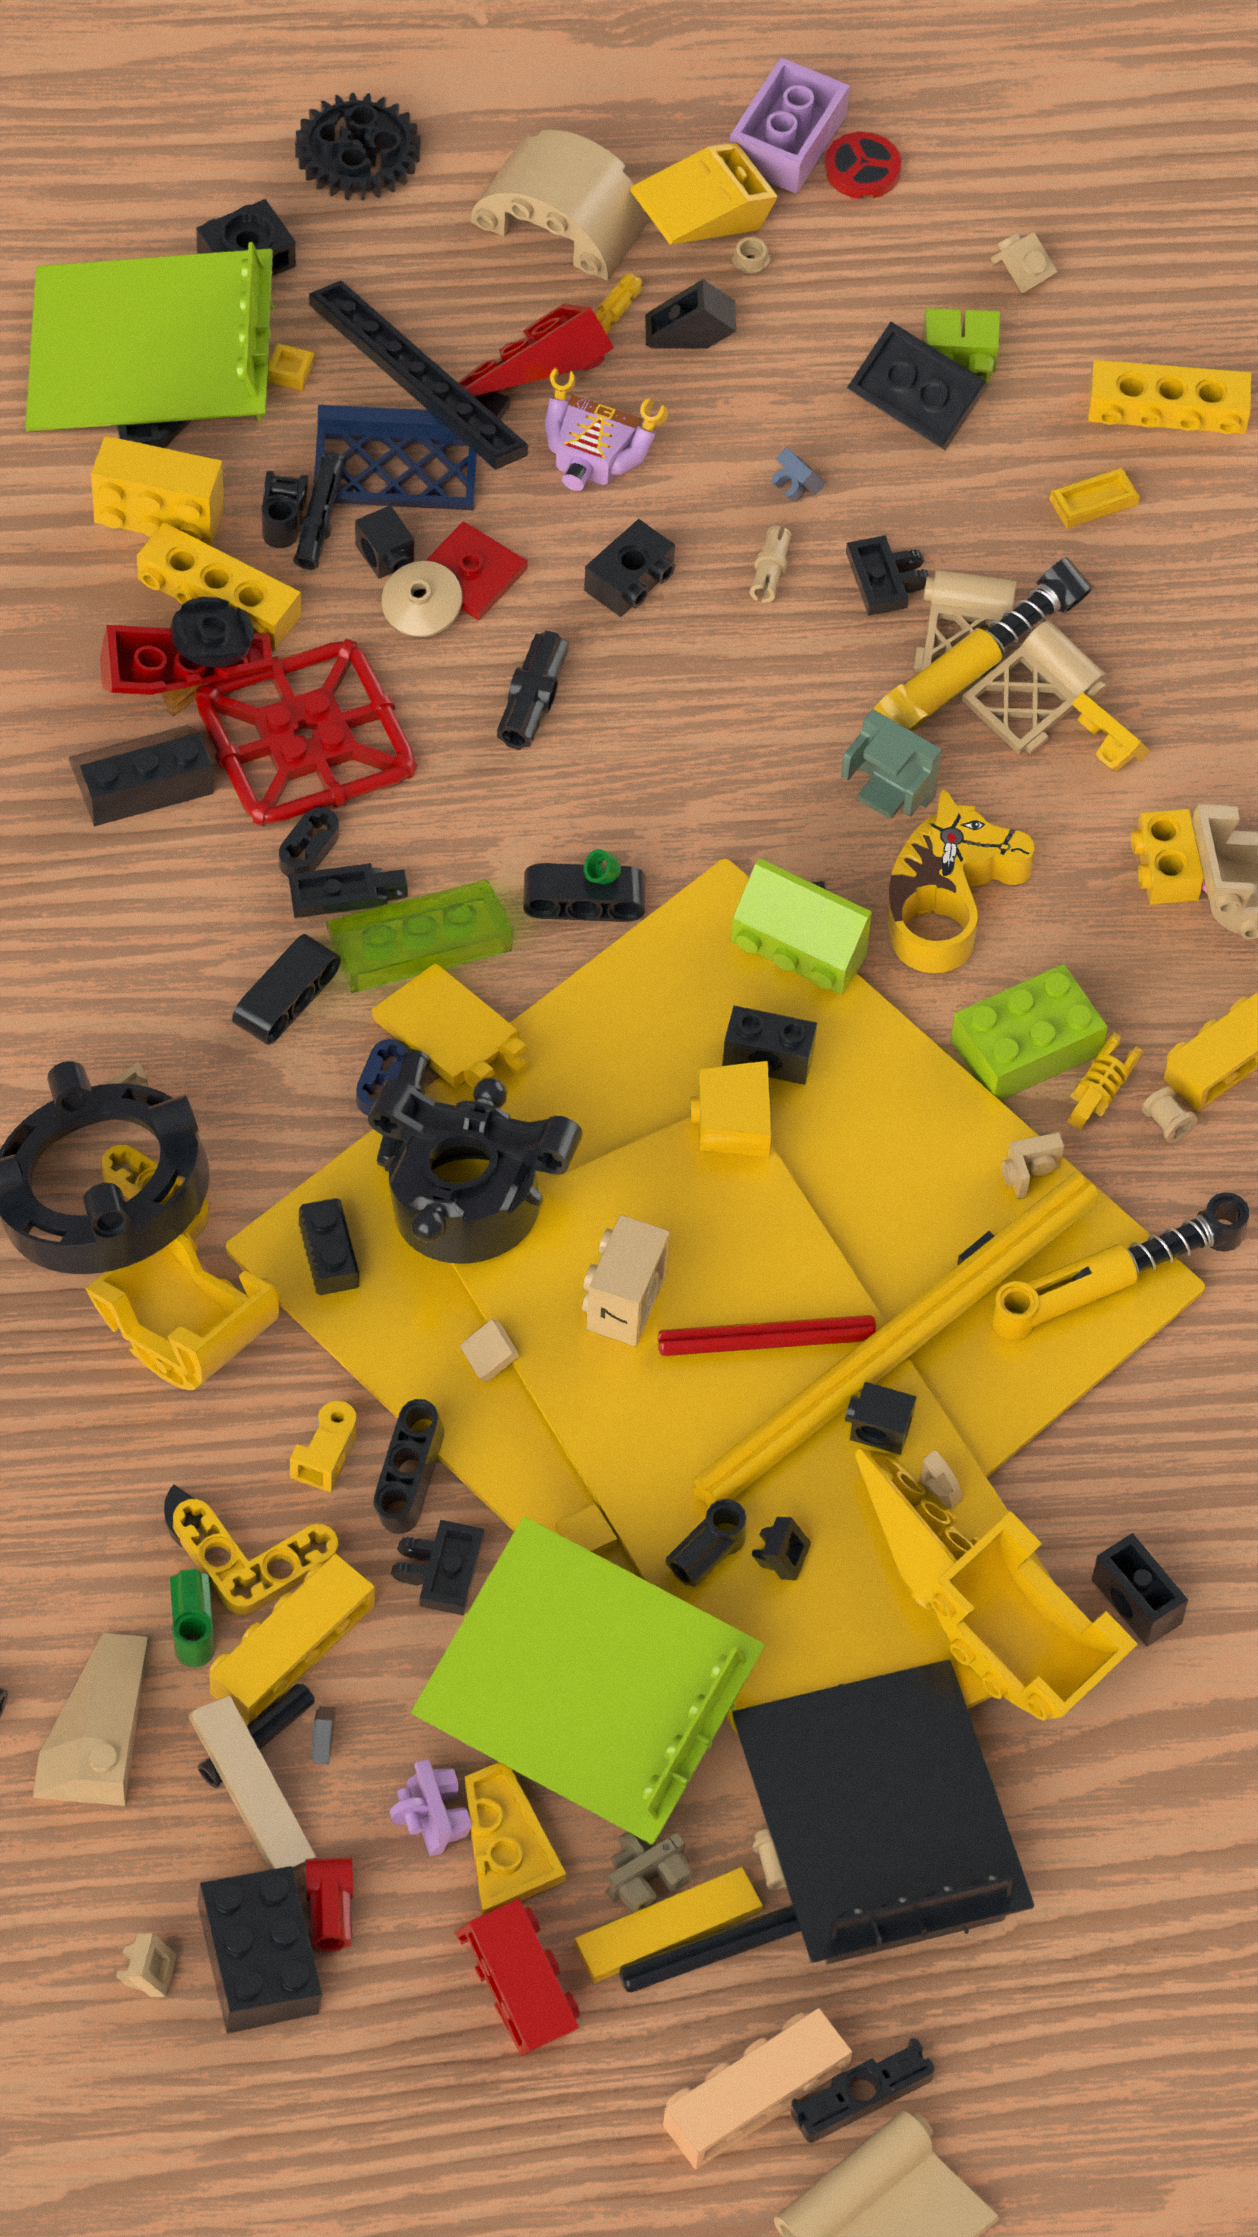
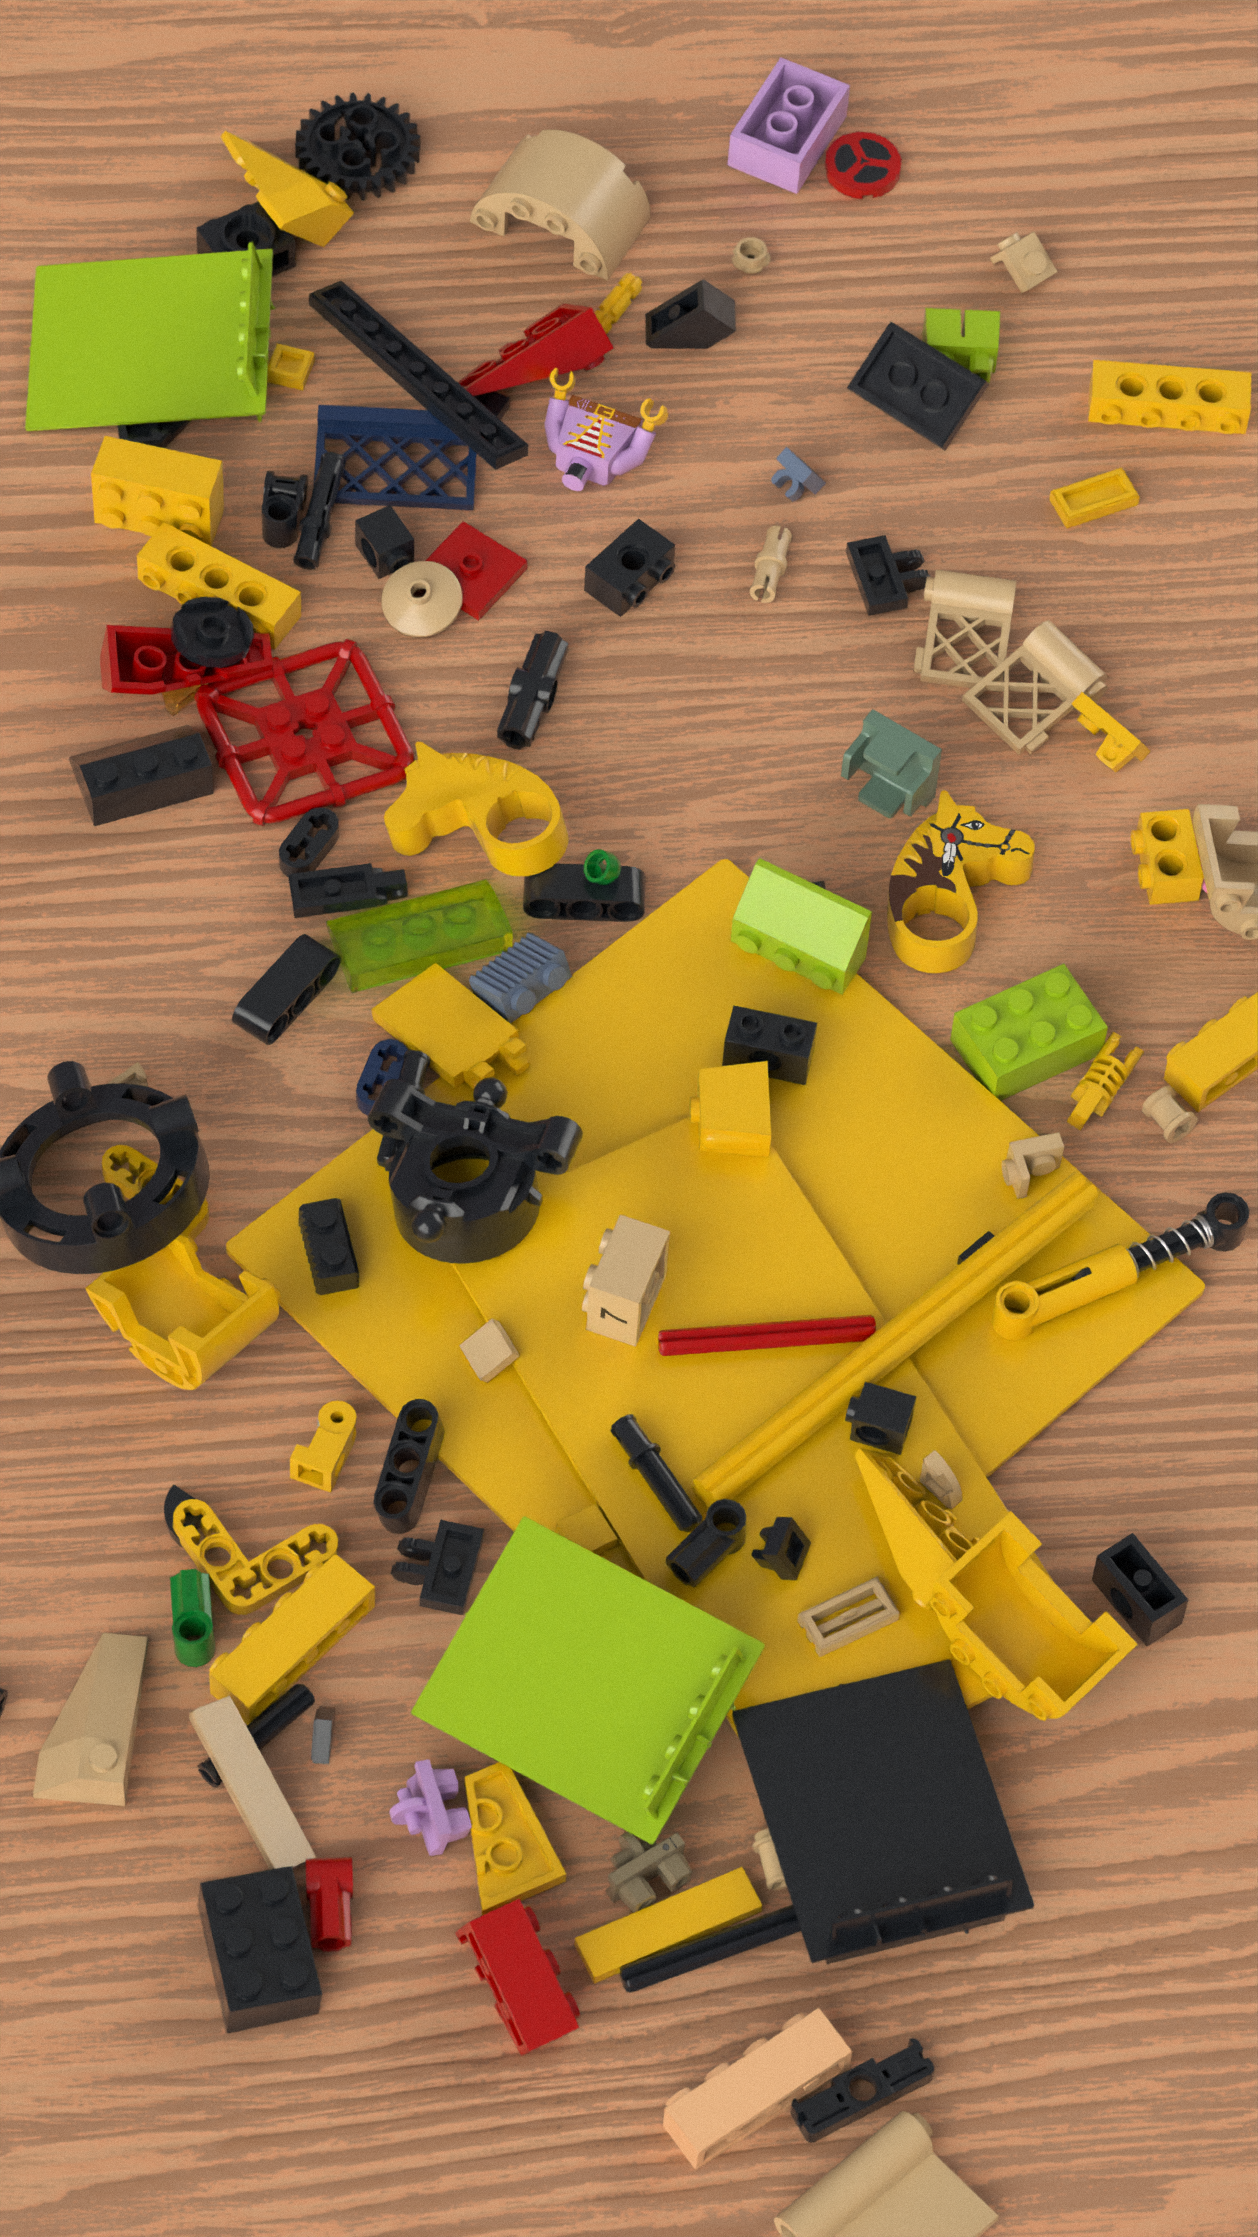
tan tile [116,1933,177,1997] -> none
yellow slope [630,142,778,245] -> none
piece [873,557,1094,732] -> none
none -> yellow wedge [220,131,354,247]
none -> yellow animal [384,741,569,877]
none -> sand blue brick [469,932,572,1024]
none -> black axle [610,1414,702,1532]
none -> tan tile [797,1577,900,1657]

